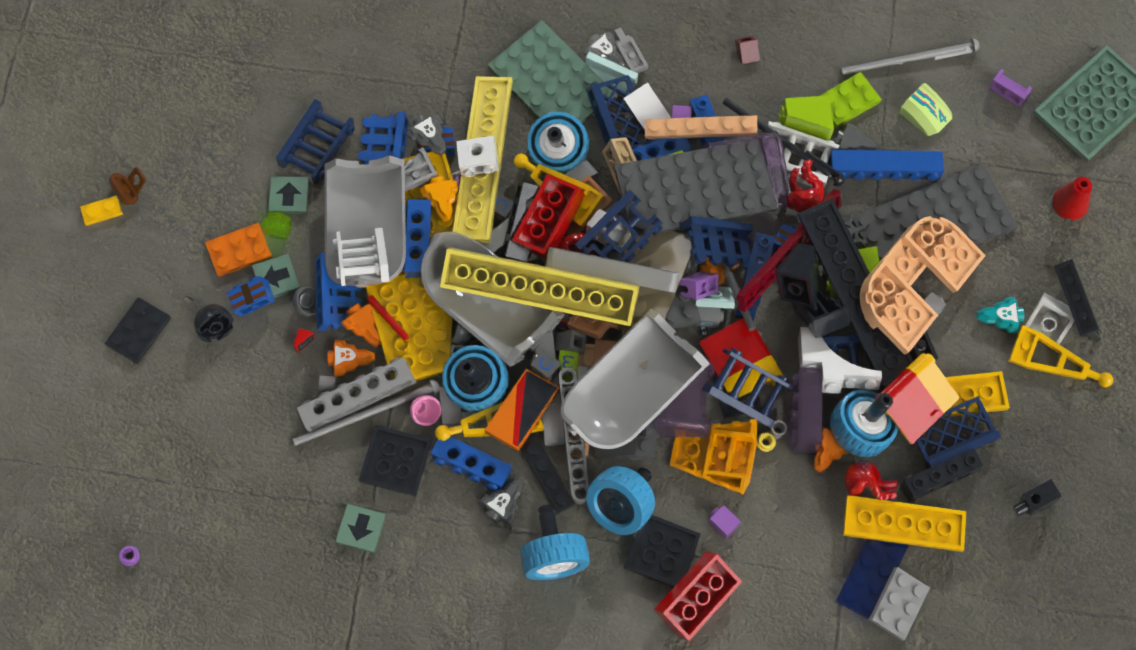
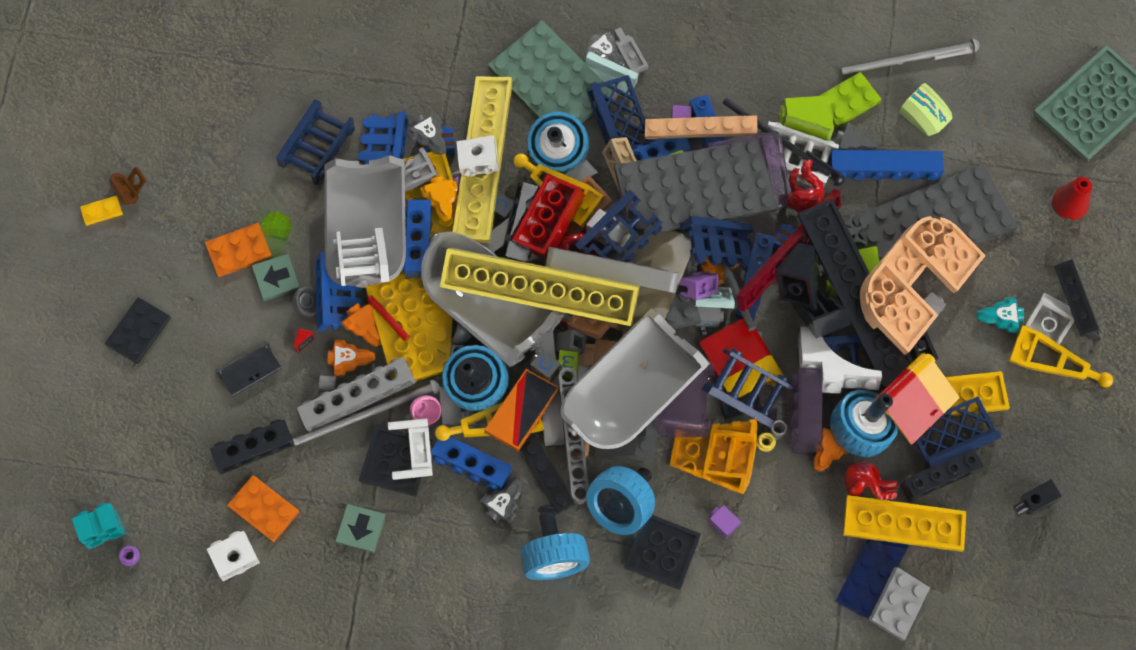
black cylinder [194,304,234,342] -> none
blue brick [227,276,275,317] -> none
sand green tile [269,176,309,214] -> none
white sticker [624,83,671,130] -> none
red brick [654,551,742,641] -> none
brick [735,36,760,64] -> none
medium lavender hinge [989,69,1032,107] -> none
none -> teal brick [72,503,127,550]
none -> white brick [207,531,260,581]
none -> black brick [210,419,295,475]
none -> black door [216,341,282,397]
none -> orange plate [227,475,299,543]
none -> white plate [388,419,433,480]

